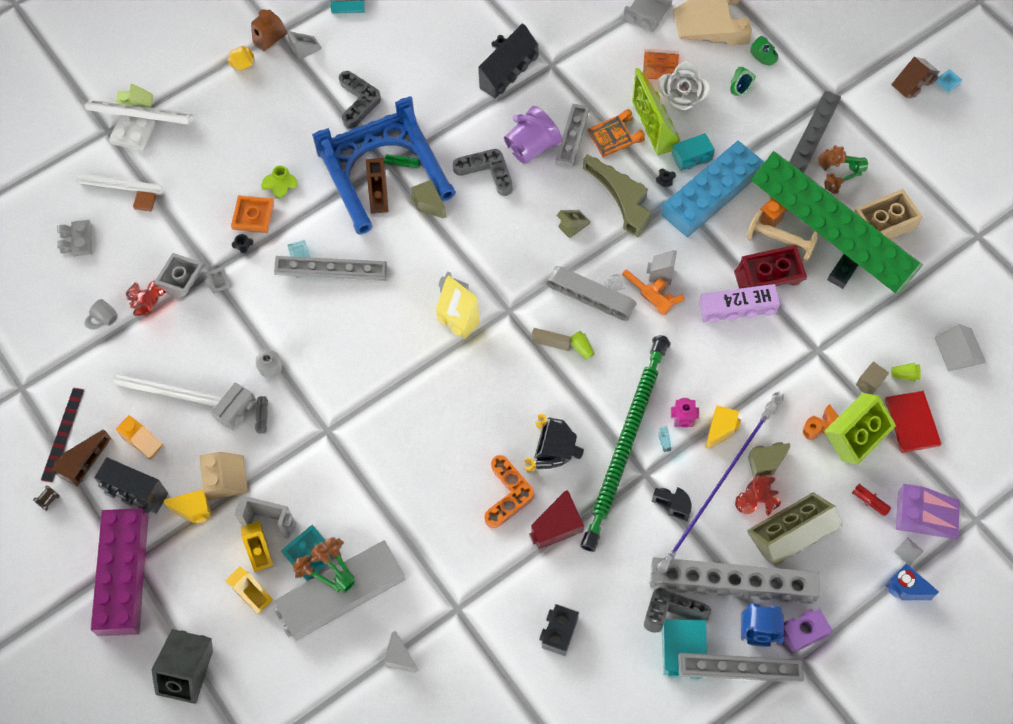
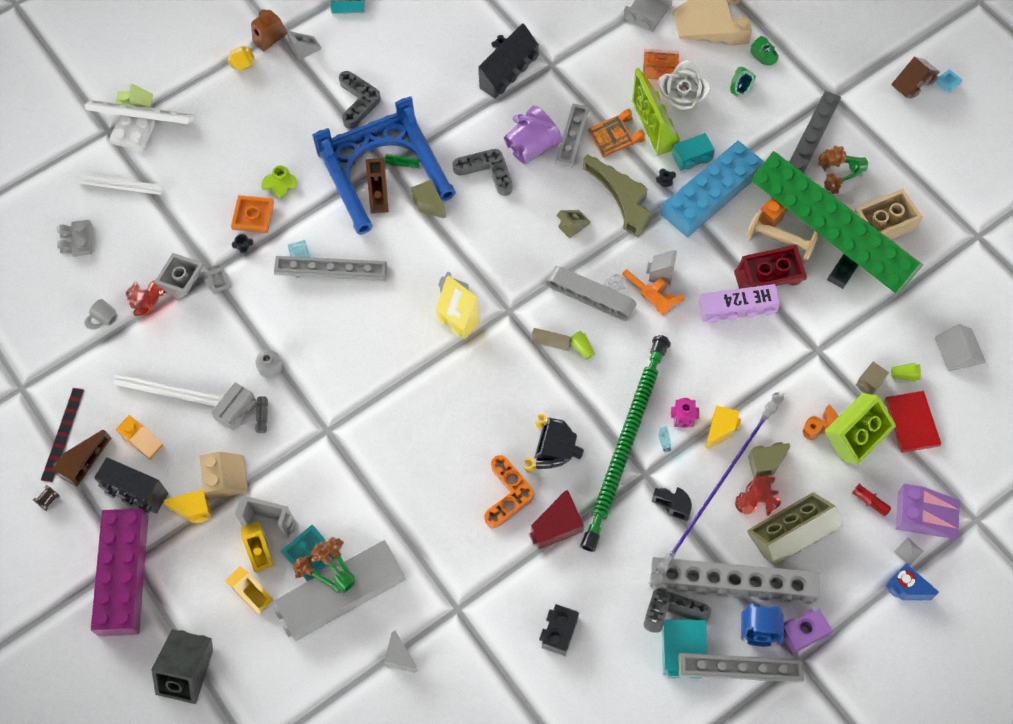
dark orange tile [133,191,156,212] -> none

